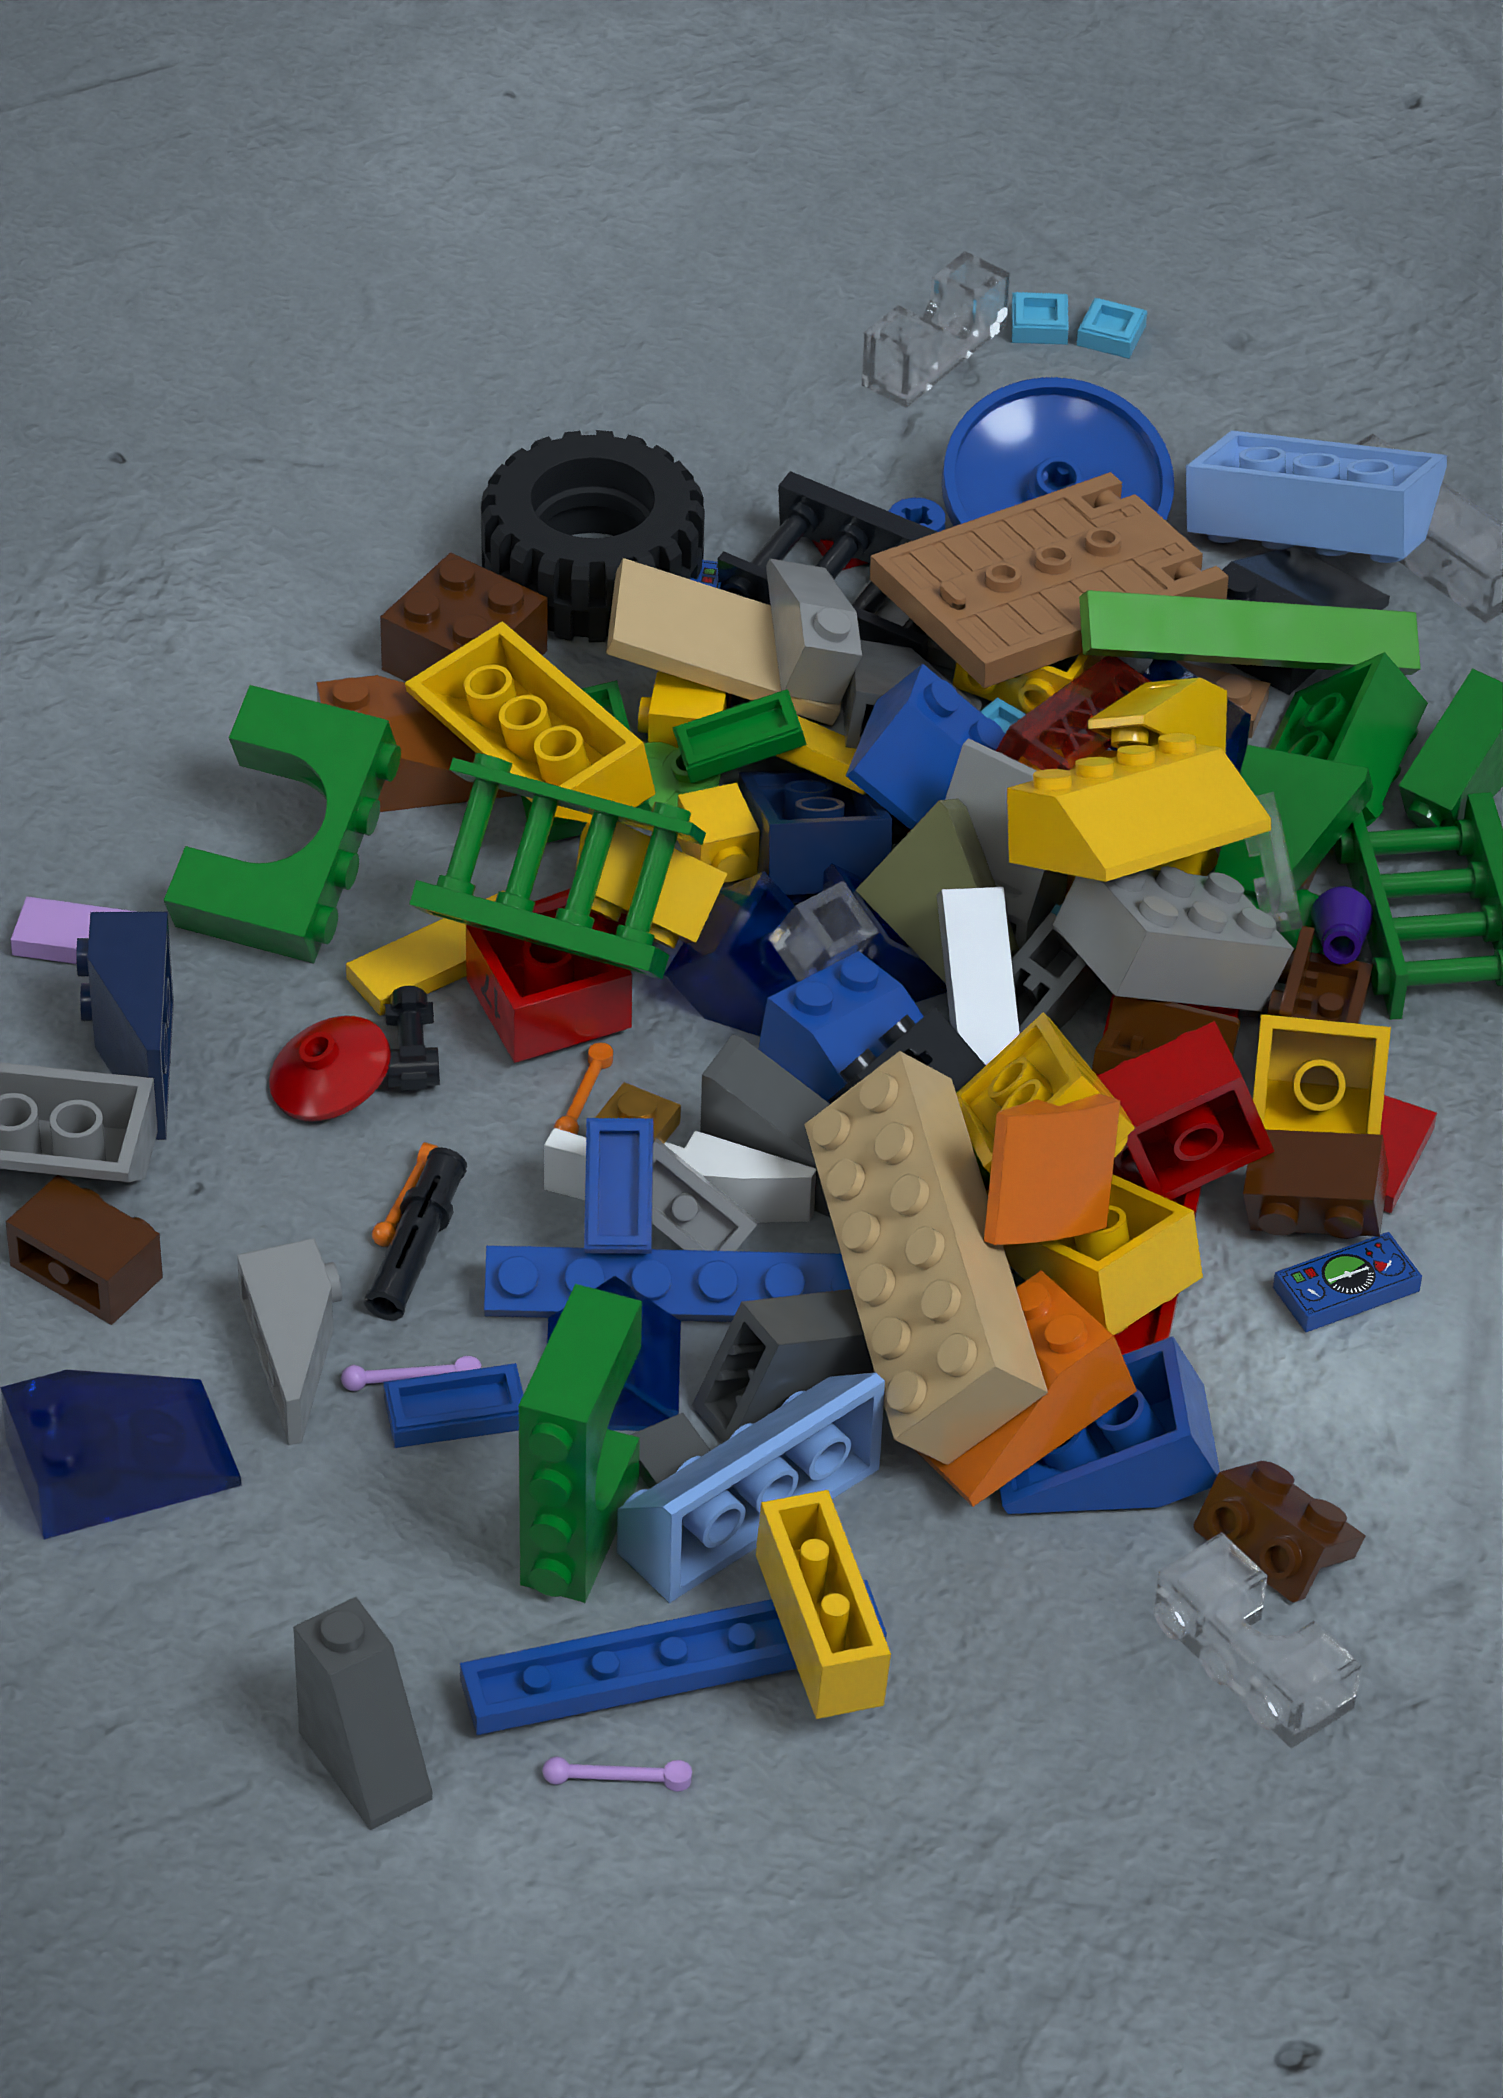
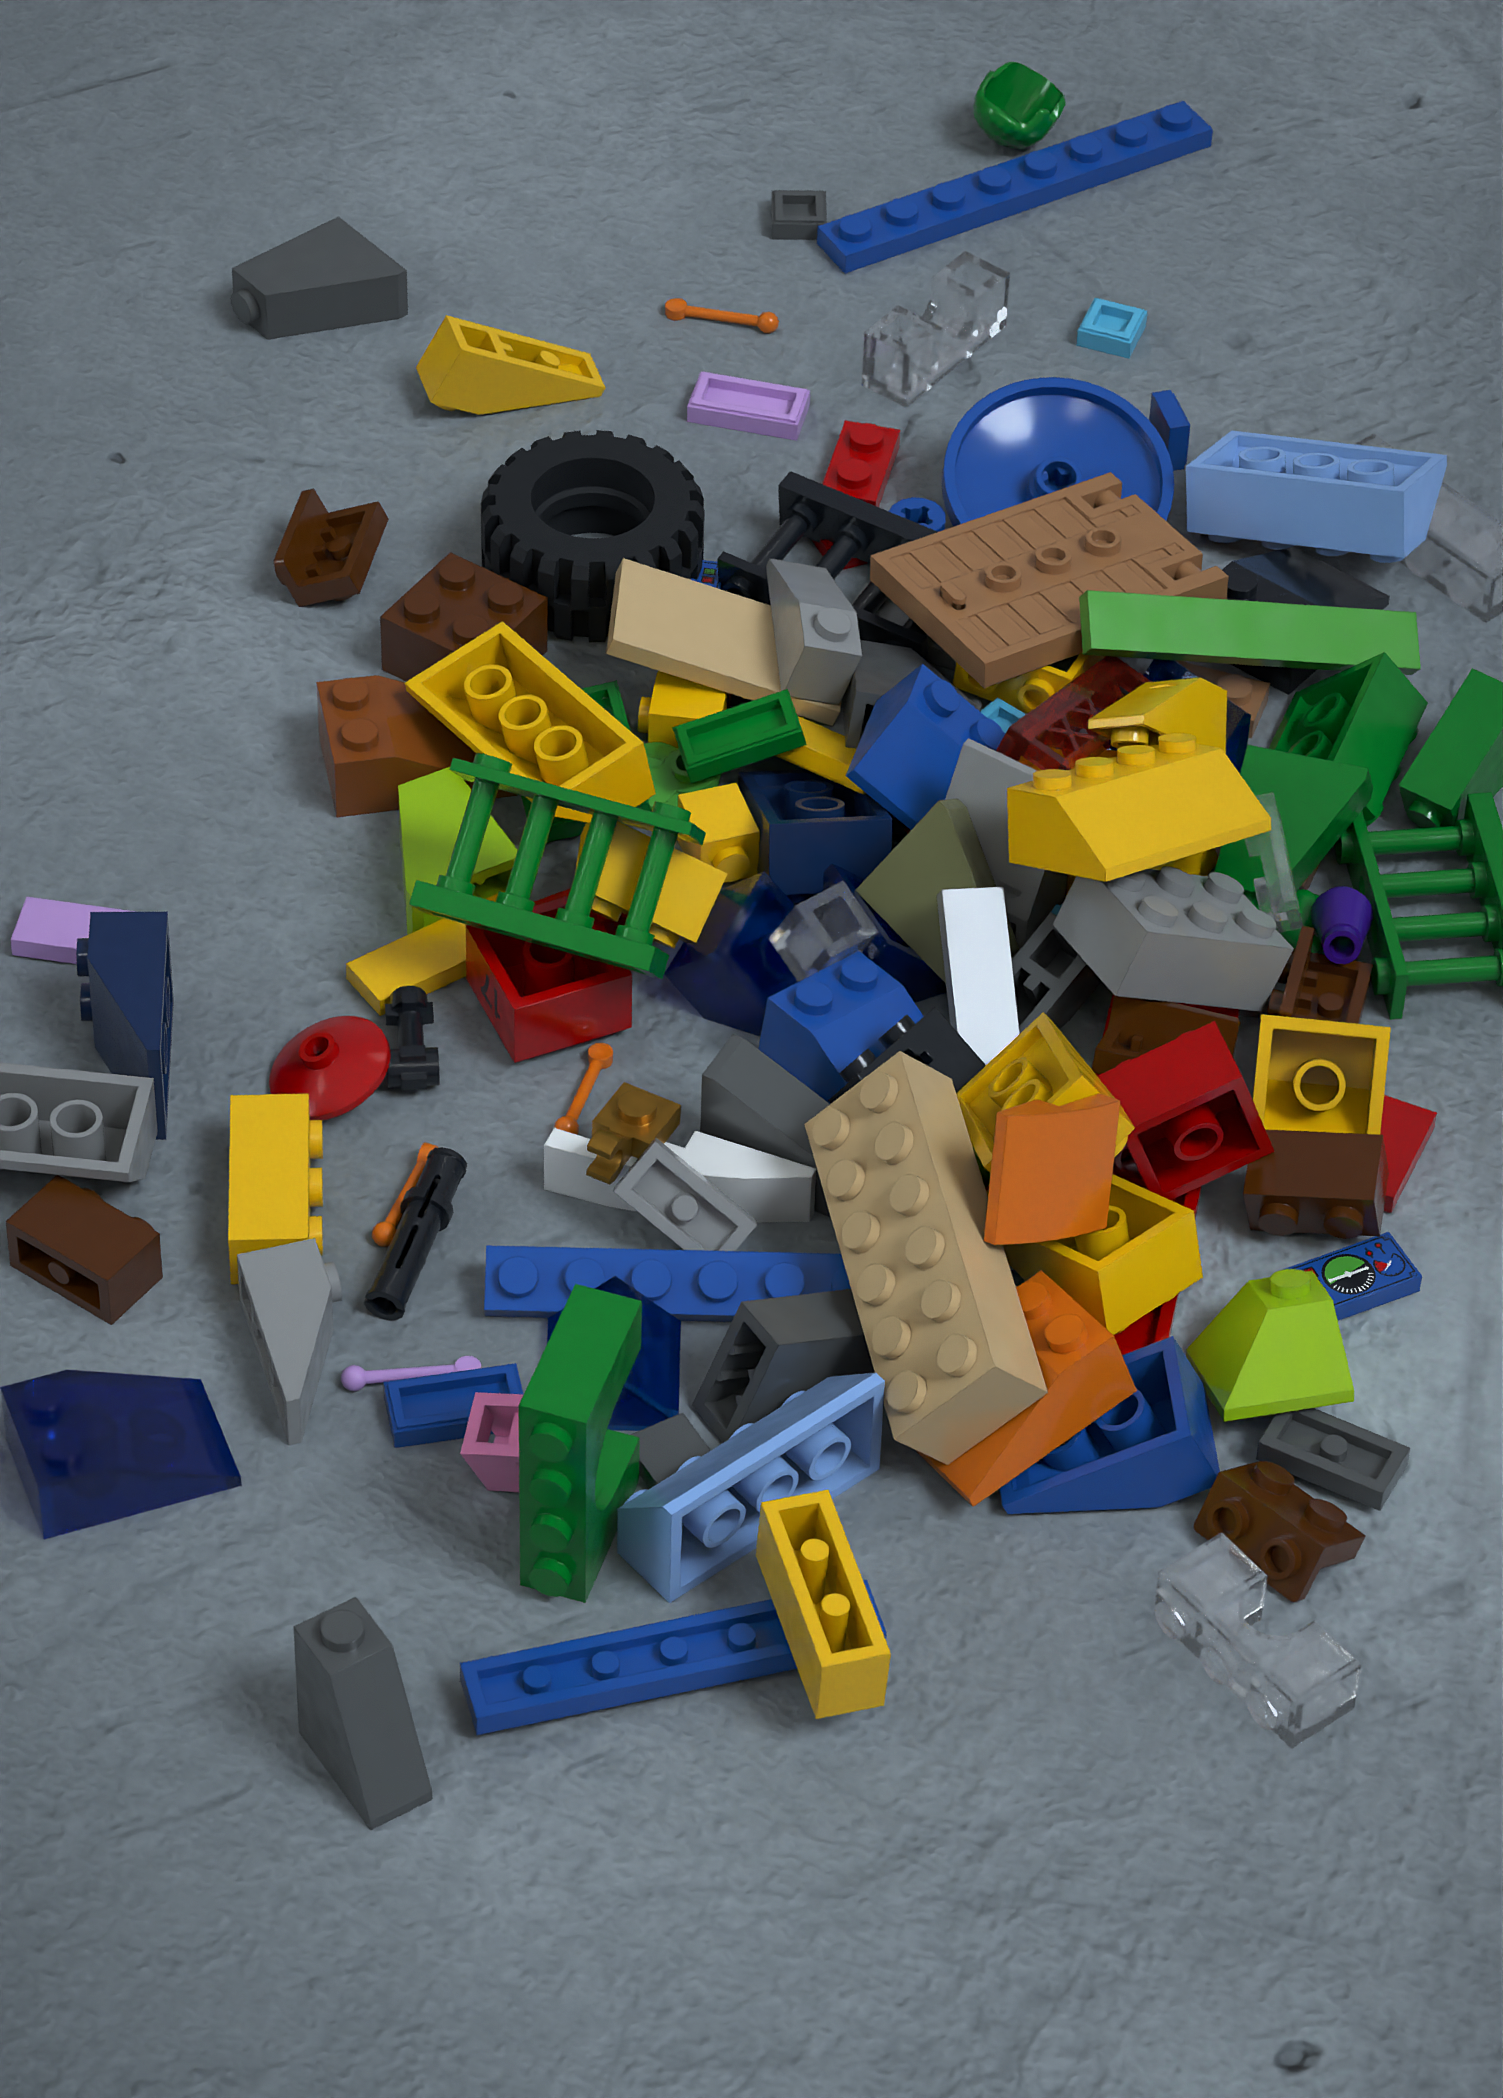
green arch [163,685,401,964] -> none
lavender hinge [542,1756,692,1792] -> none
blue tile [584,1118,654,1254] -> none
medium azure tile [1011,292,1069,345] -> none
none -> yellow brick [228,1094,323,1285]
none -> dark grey slope [231,216,408,340]
none -> reddish brown bracket [273,489,389,607]
none -> lime slope [398,767,518,935]
none -> yellow slope [416,315,606,415]
none -> bright pink brick [460,1392,523,1492]
none -> orange hinge [665,298,779,334]
none -> lavender tile [687,372,810,441]
none -> dark grey tile [771,190,827,240]
none -> blue plate [817,101,1213,273]
none -> red plate [822,420,900,507]
none -> green hair [973,62,1066,149]
none -> blue tile [1149,390,1191,471]
none -> lime slope [1186,1269,1354,1422]
none -> dark grey plate [1256,1408,1410,1511]

